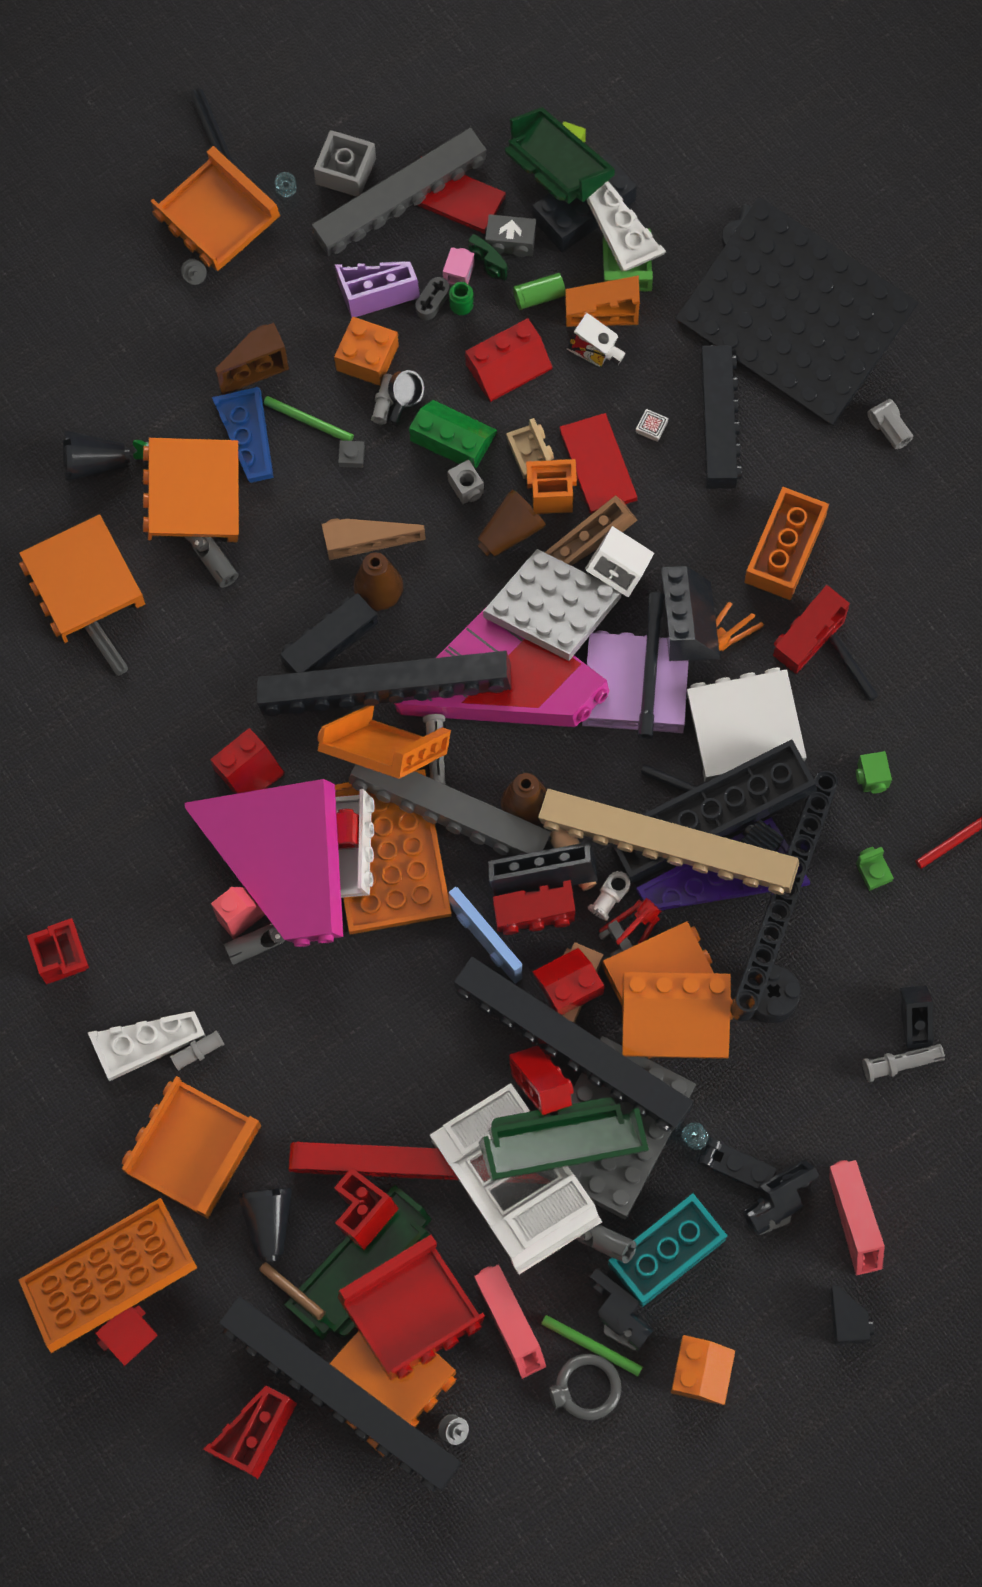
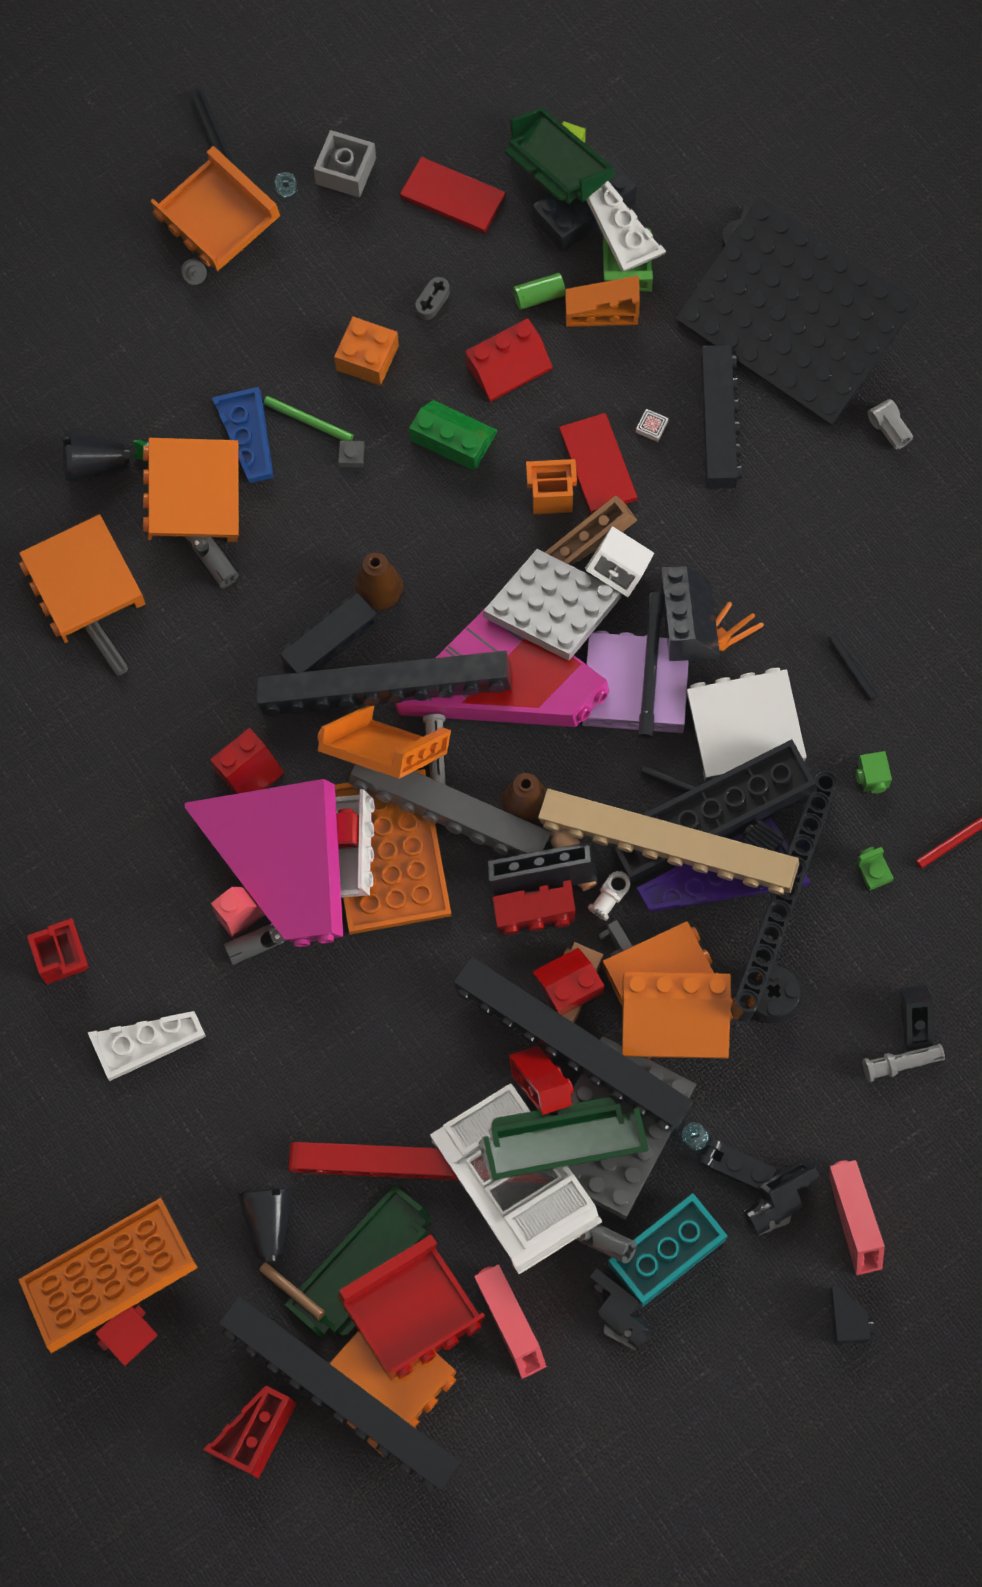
orange panel [122,1076,261,1219] -> none
light grey pin [170,1030,225,1071] -> none
reddish brown slope [215,323,289,395] -> none
dark grey brick [312,127,486,256] -> none
medium nougat slope [322,519,426,560] -> none
red brick [334,1168,399,1250] -> none
medium lavender wedge [335,262,420,318] -> none
light grey pin [371,374,394,424] -> none
piece [388,370,424,424] -> none
dark grey wheel [438,1414,469,1445] -> none
bright pink brick [443,247,475,286] -> none
light grey brick [447,460,484,504] -> none
light blue plate [448,887,522,984] -> none
green brick [449,282,474,315] -> none
dark green slope [468,234,507,281] -> none
reddish brown cone [477,489,546,557] -> none
dark grey brick [485,214,536,257] -> none
tan bracket [506,418,554,479] -> none
bright green bar [541,1315,643,1376] -> none
dark grey piece [549,1354,621,1420] -> none
white torso [567,313,626,366] -> none
red plant [599,897,661,944] -> none
orange slope [671,1335,735,1405] -> none
orange brick [744,487,829,600] -> none
red wedge [773,585,850,674] -> none

